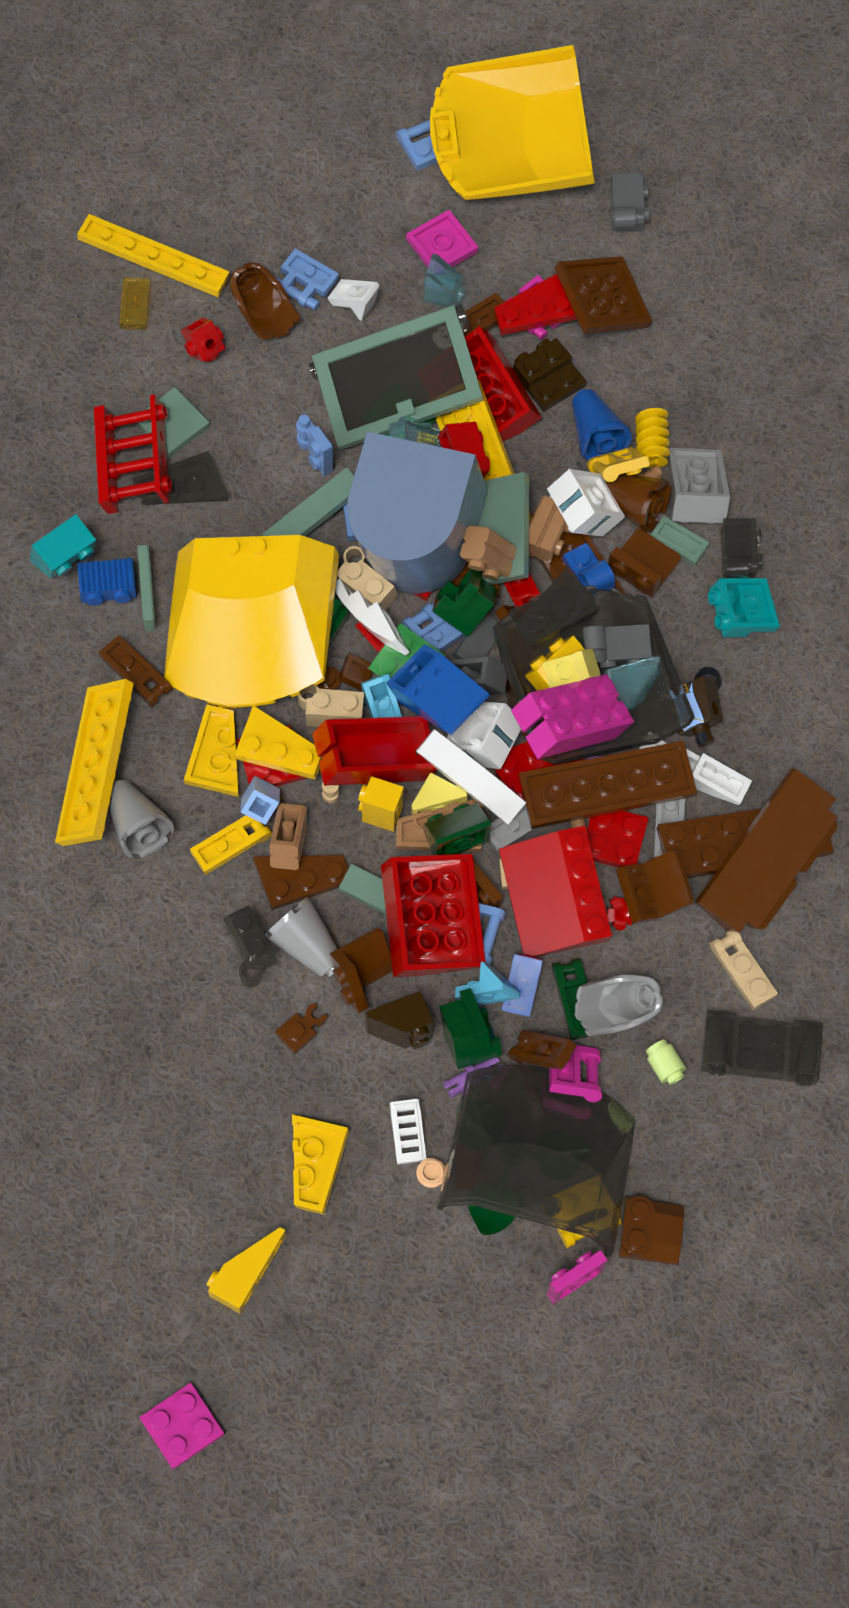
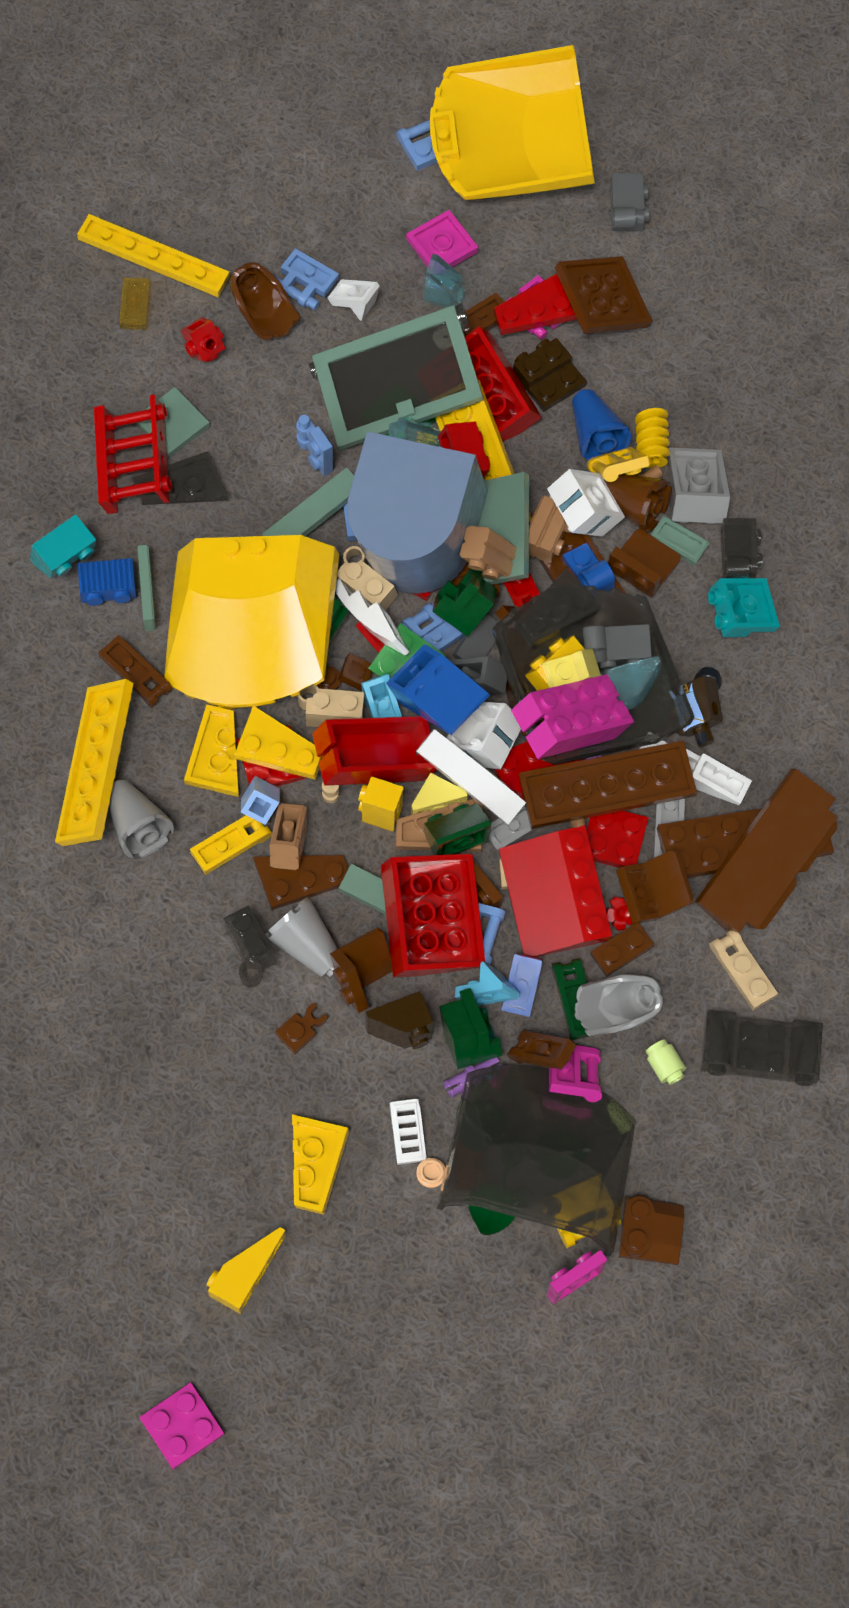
none -> reddish brown plate [590,923,654,977]

